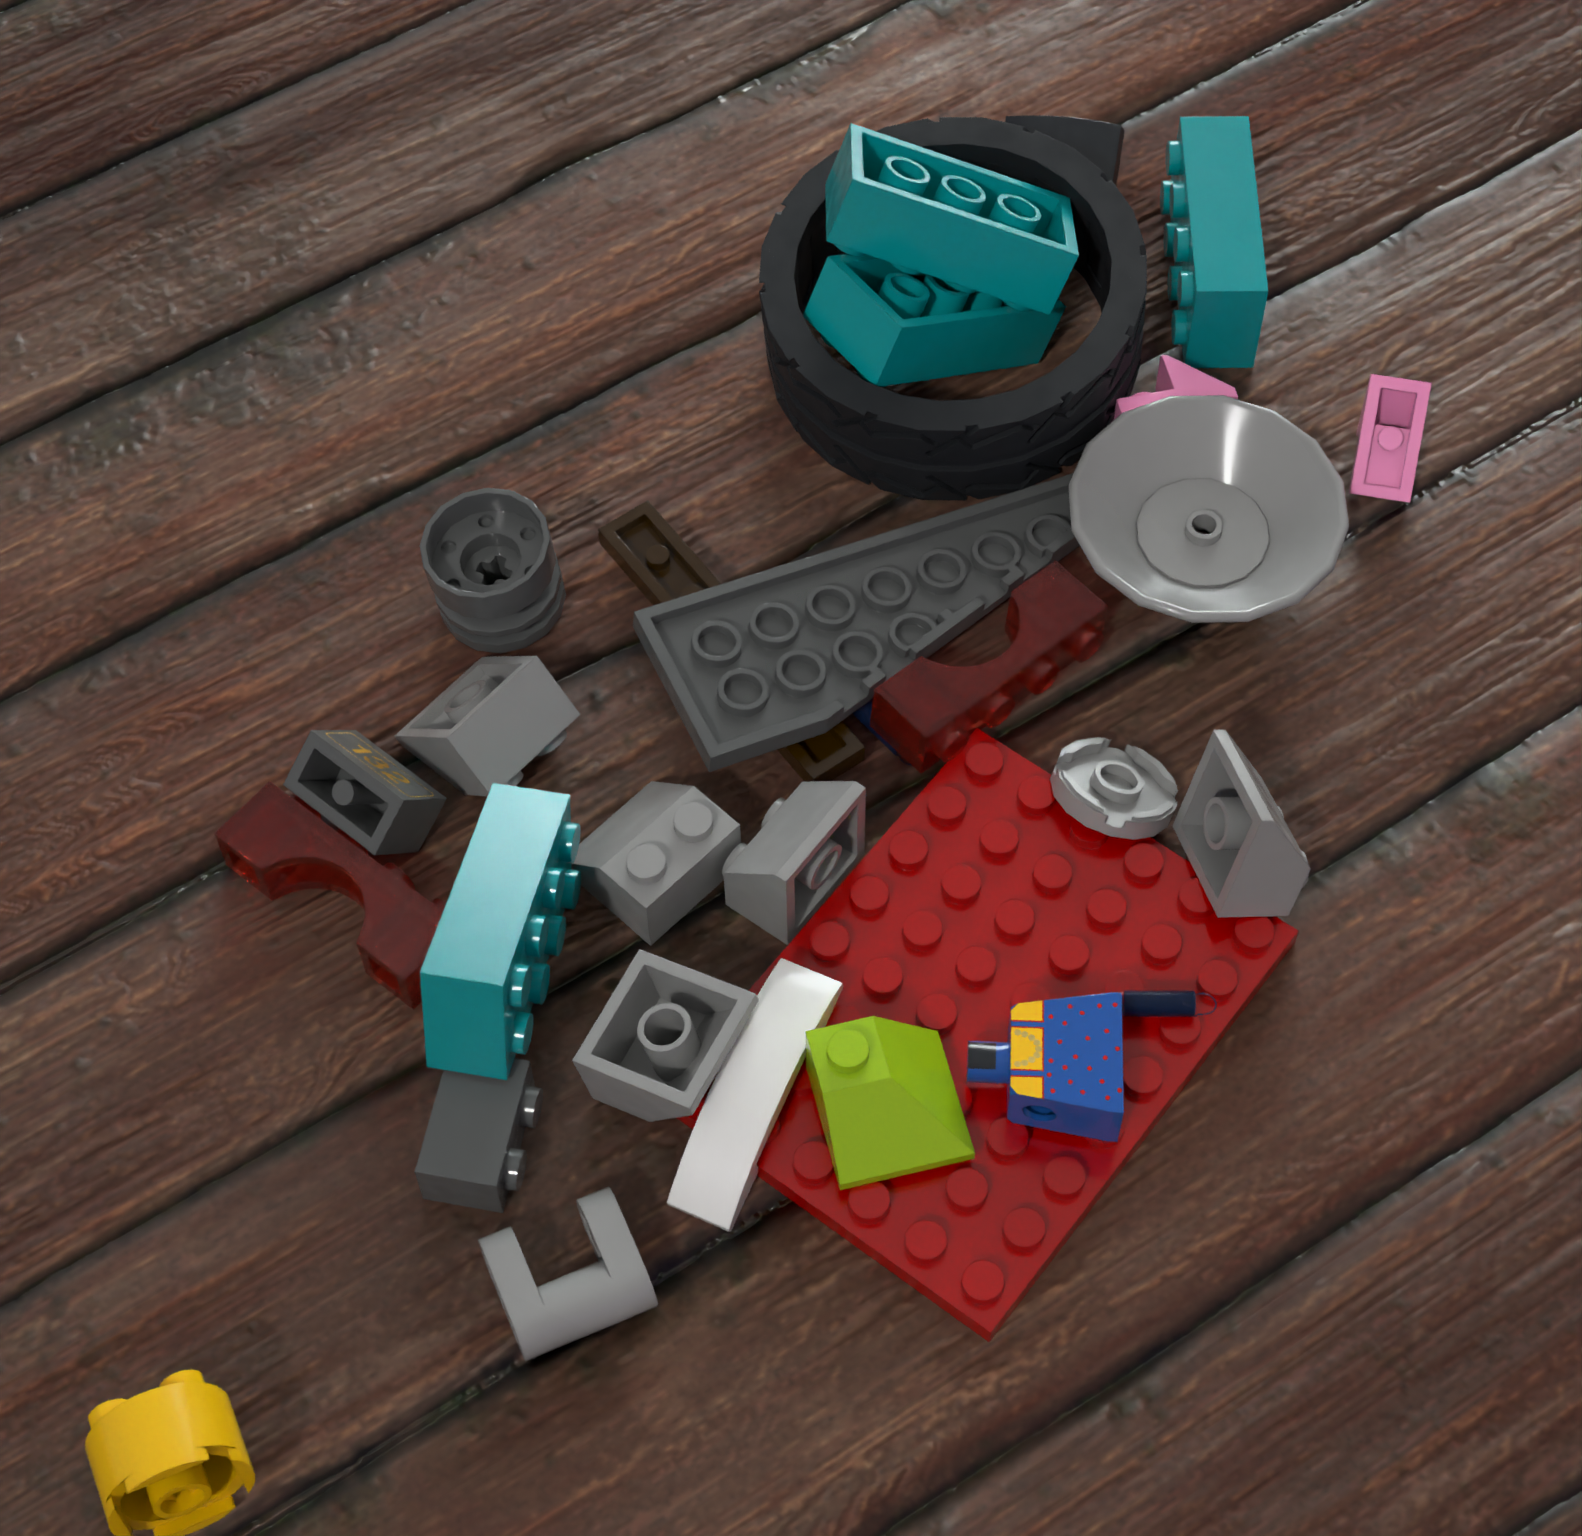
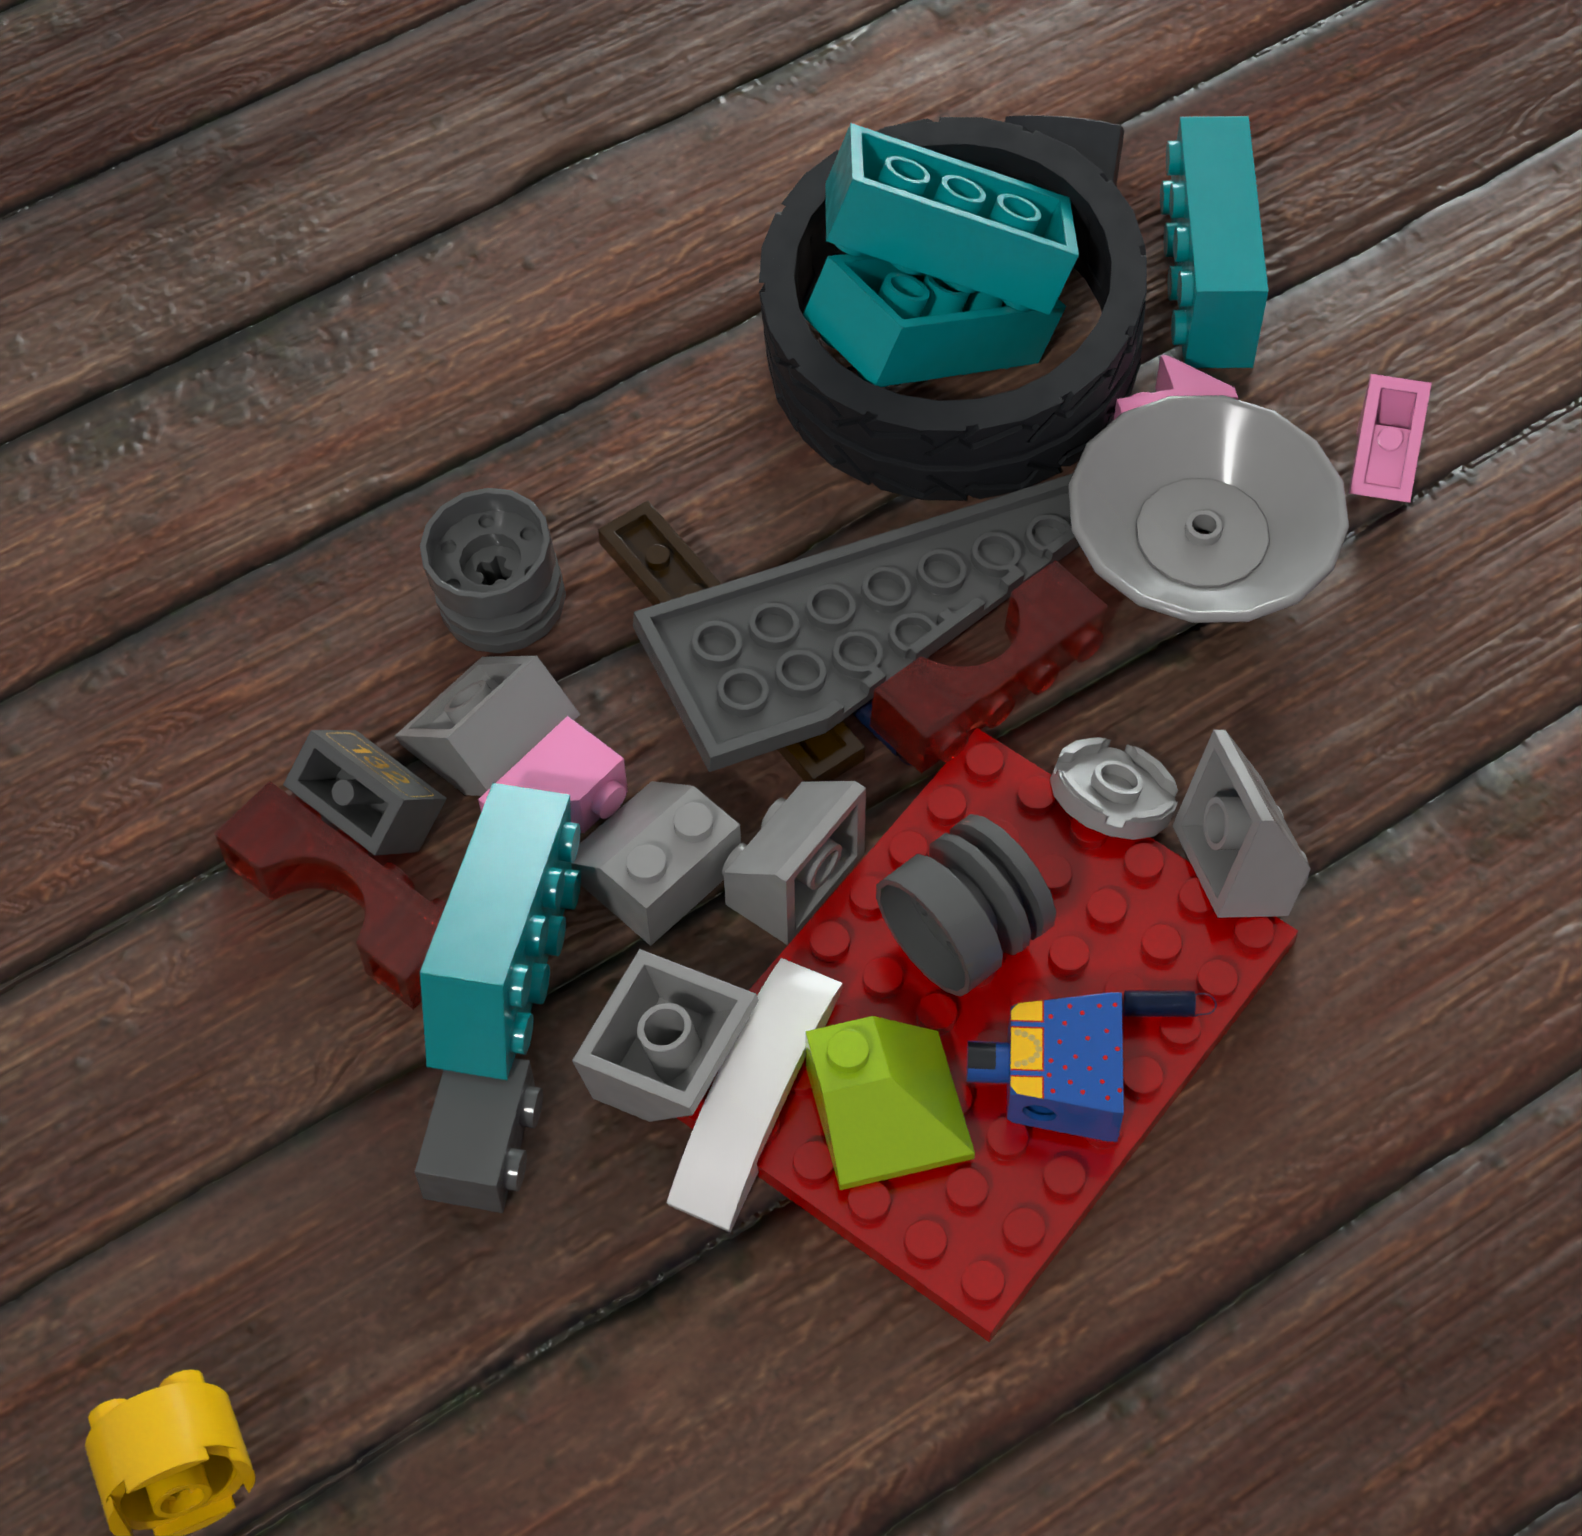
light grey connector [478,1186,658,1361] -> none
none -> bright pink slope [478,716,628,833]
none -> dark grey wheel [876,814,1056,997]

